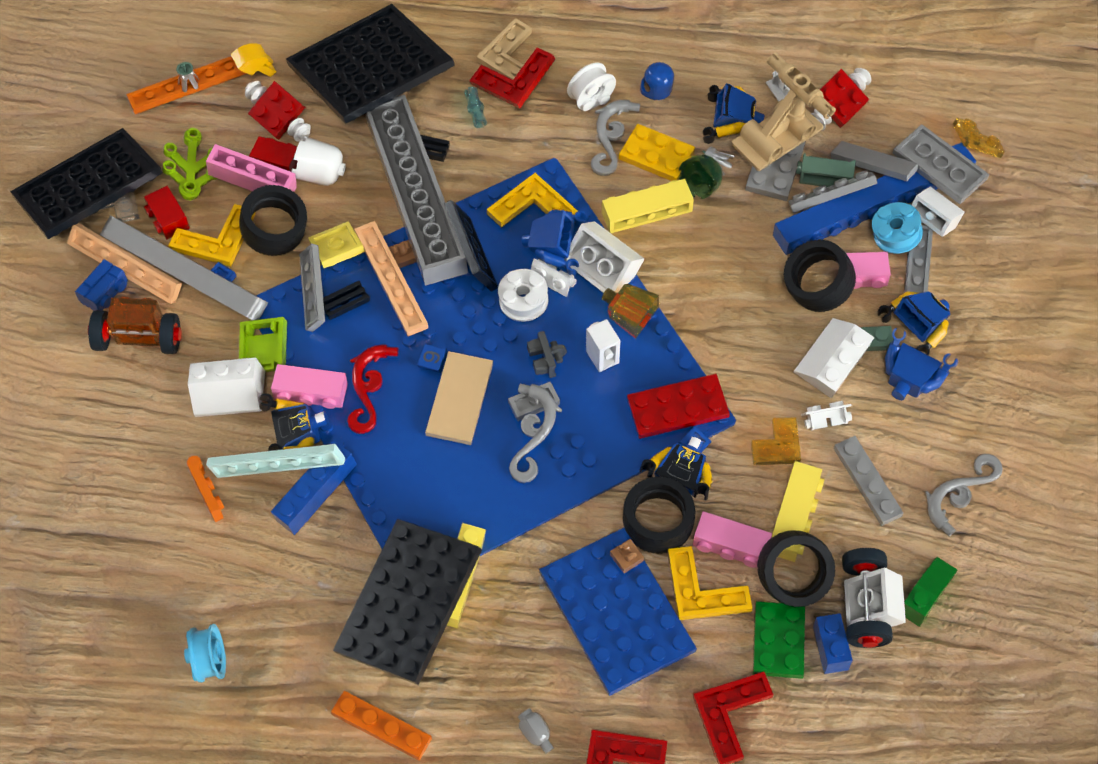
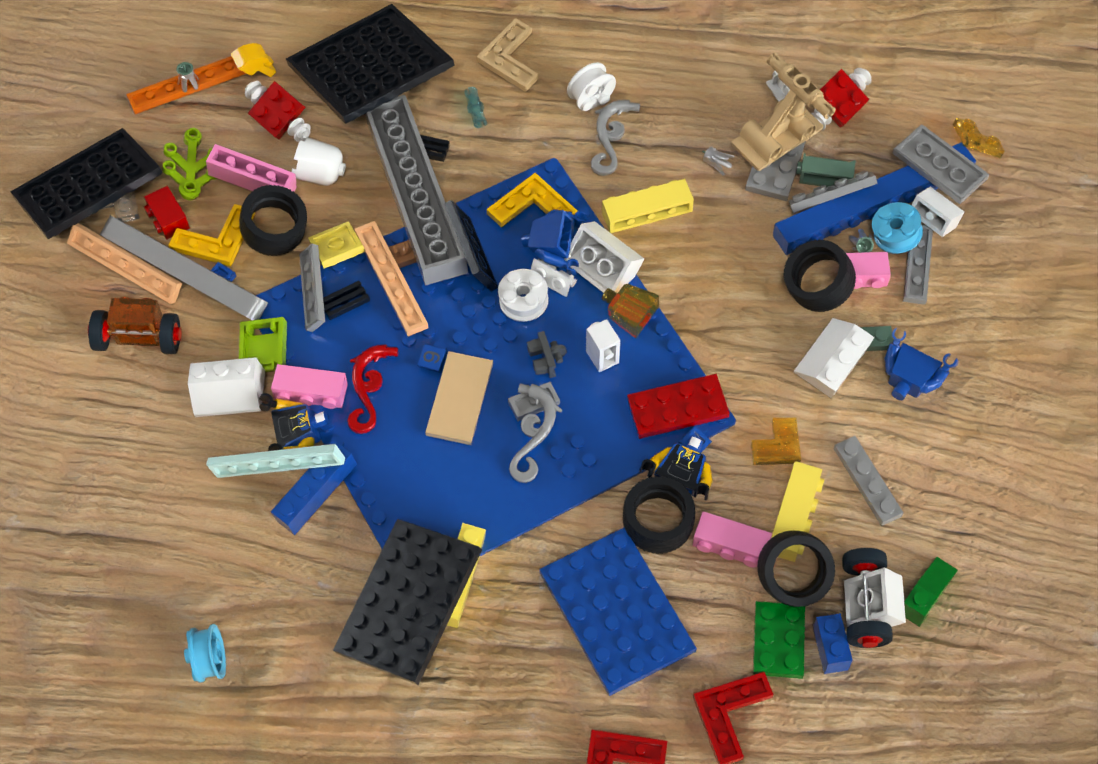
blue brick [75,259,128,311] -> none
orange plate [187,456,224,522] -> none
red brick [249,136,298,172] -> none
orange plate [331,691,432,761] -> none
red plate [469,47,555,109] -> none
light grey plant [518,709,554,754] -> none
medium nougat tile [610,539,644,573] -> none
yellow plate [619,123,695,181] -> none
blue helmet [640,62,674,100] -> none
yellow plate [668,546,752,620] -> none
clear green cylinder [679,154,723,199] -> none
blue torso [703,83,765,144] -> none
white hinge [801,401,852,431] -> none
light grey tile [831,141,918,181] -> none
blue torso [878,291,950,356] -> none
light grey plant [925,454,1003,537] -> none
none -> sand green piece [849,228,874,253]

